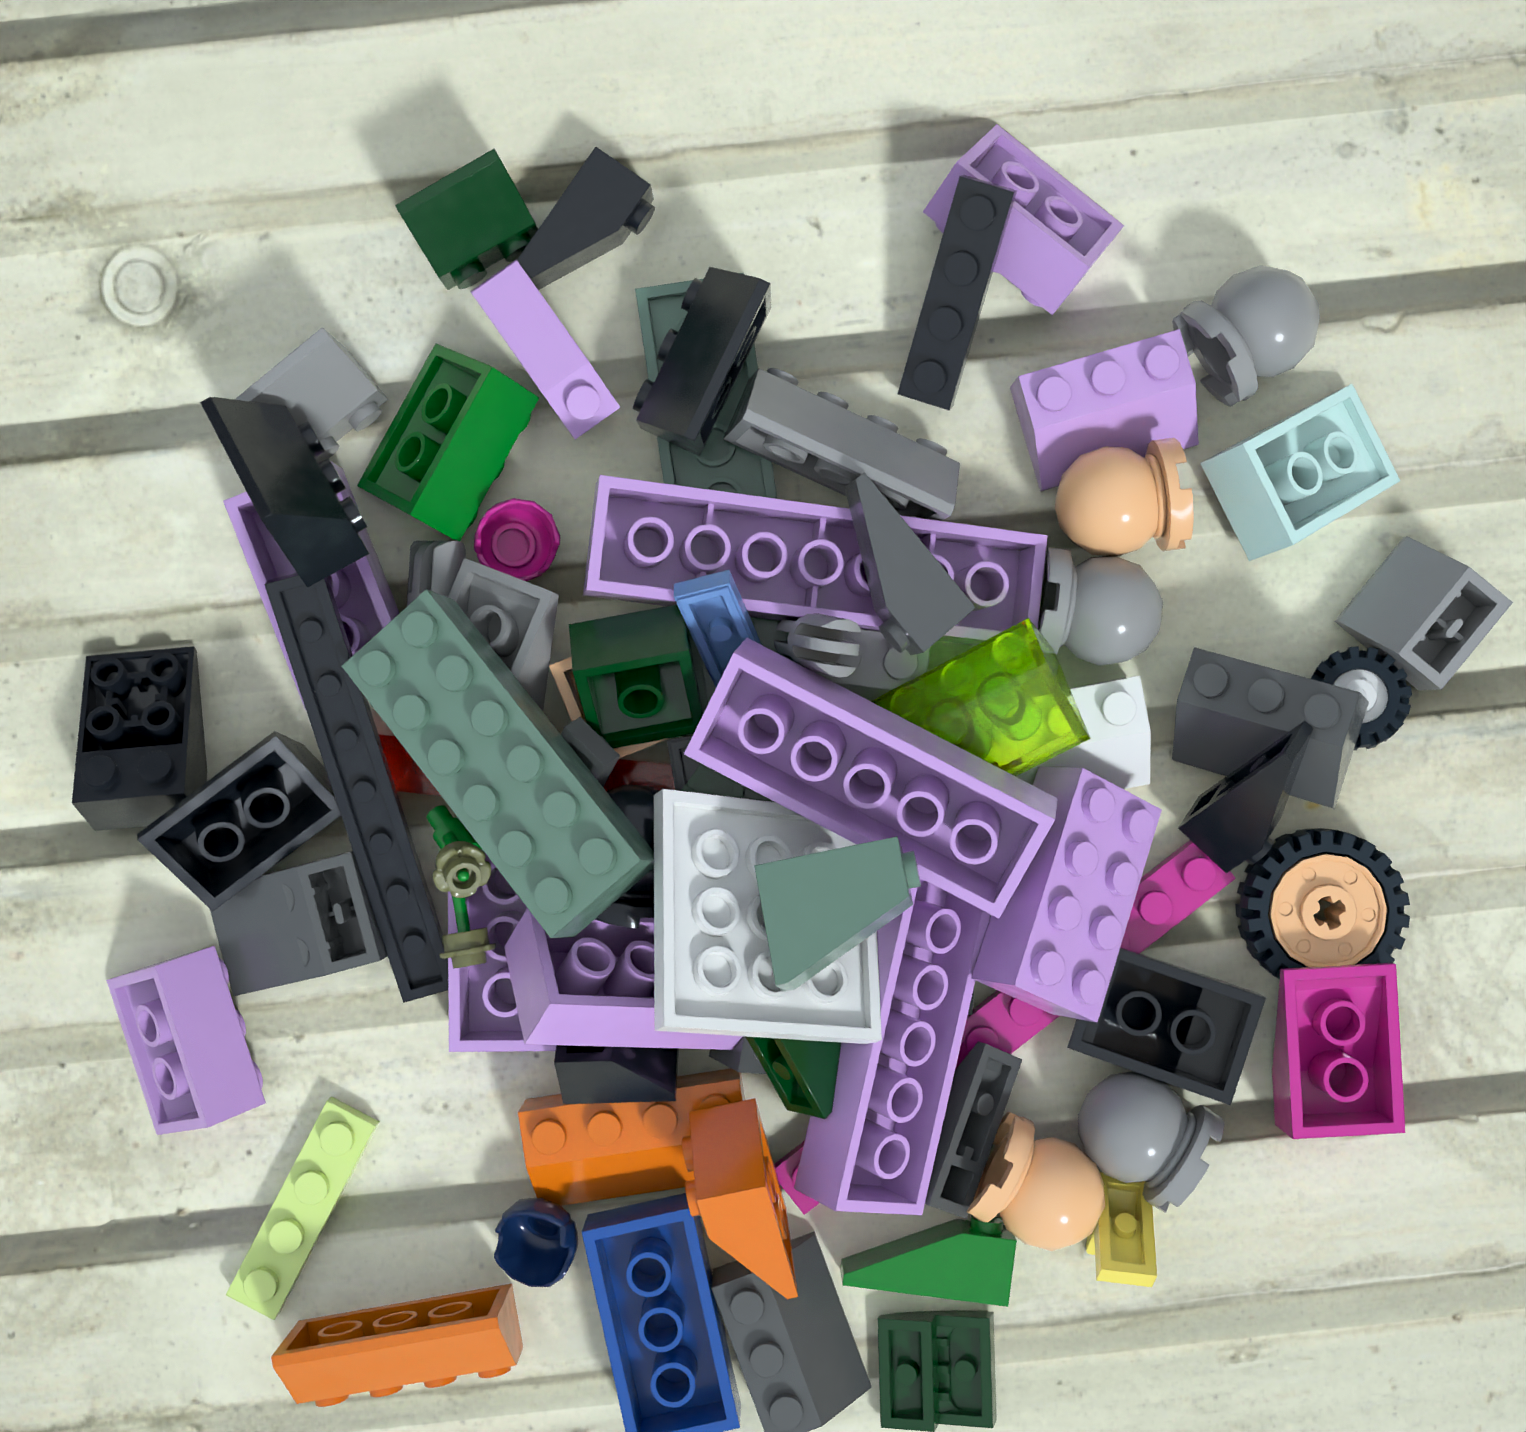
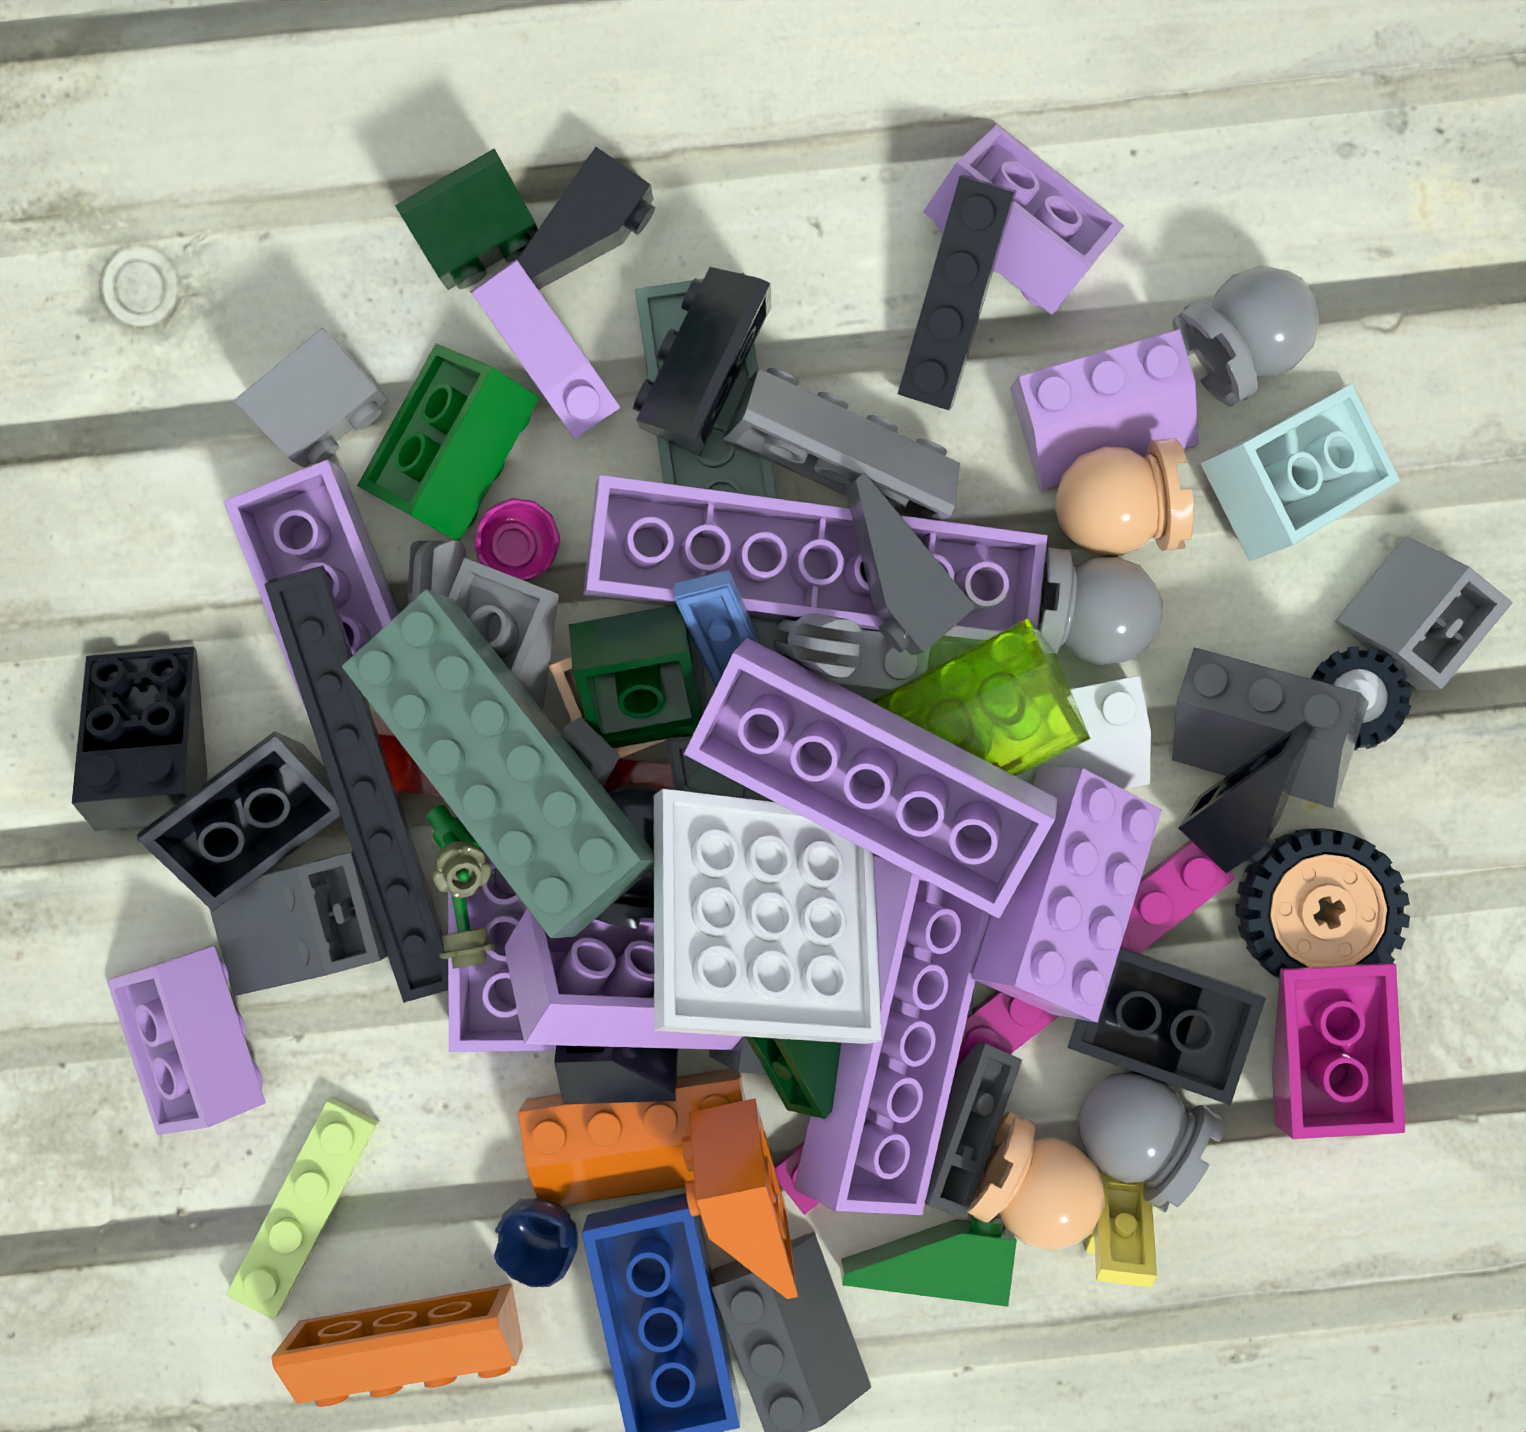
black slope [200,397,369,588] -> none
sand green slope [754,836,921,991] -> none
dark green slope [877,1310,997,1432] -> none

